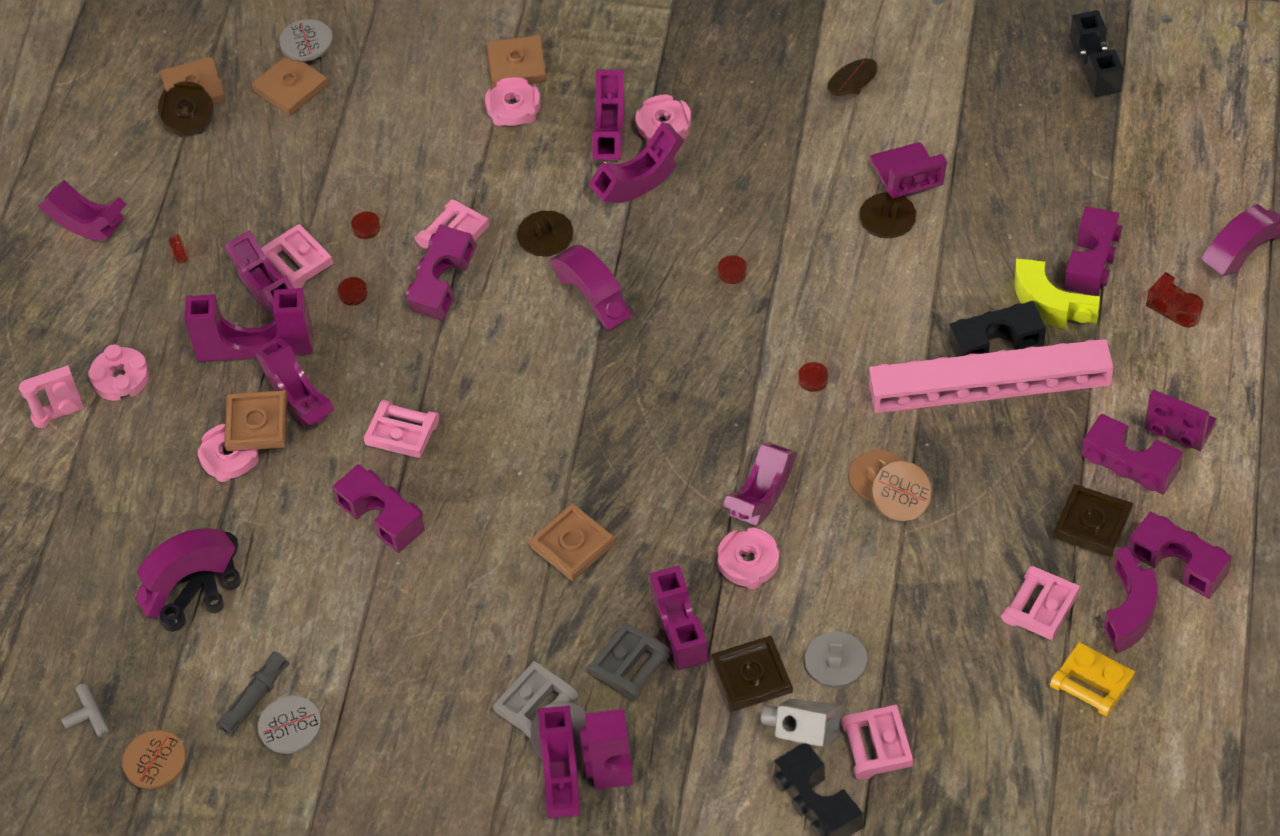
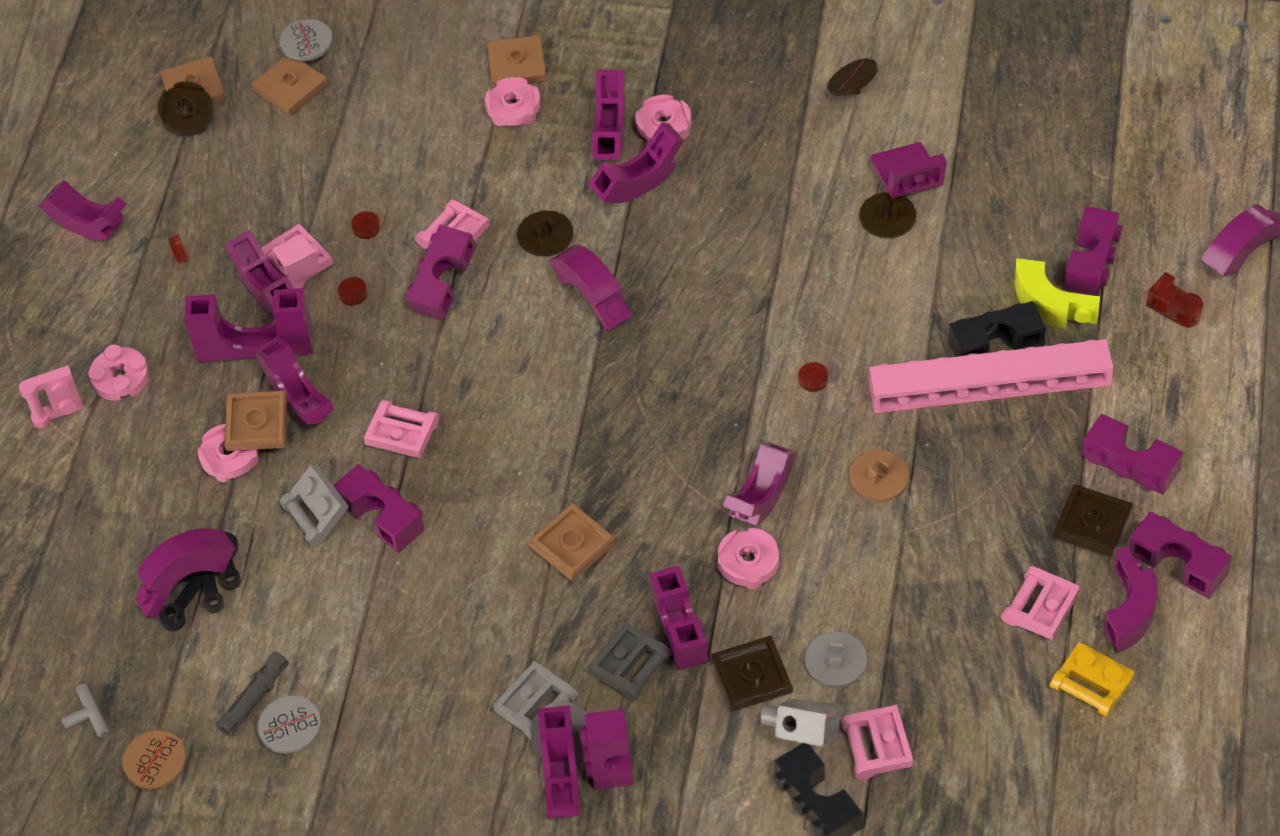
clear red tile [718,255,747,284] -> none
medium nougat piece [871,461,932,522] -> none
black arch [1070,10,1124,97] -> none
magenta bracket [1145,390,1217,452] -> none
none -> bright pink brick [272,233,320,284]
none -> light grey plate [280,465,349,546]

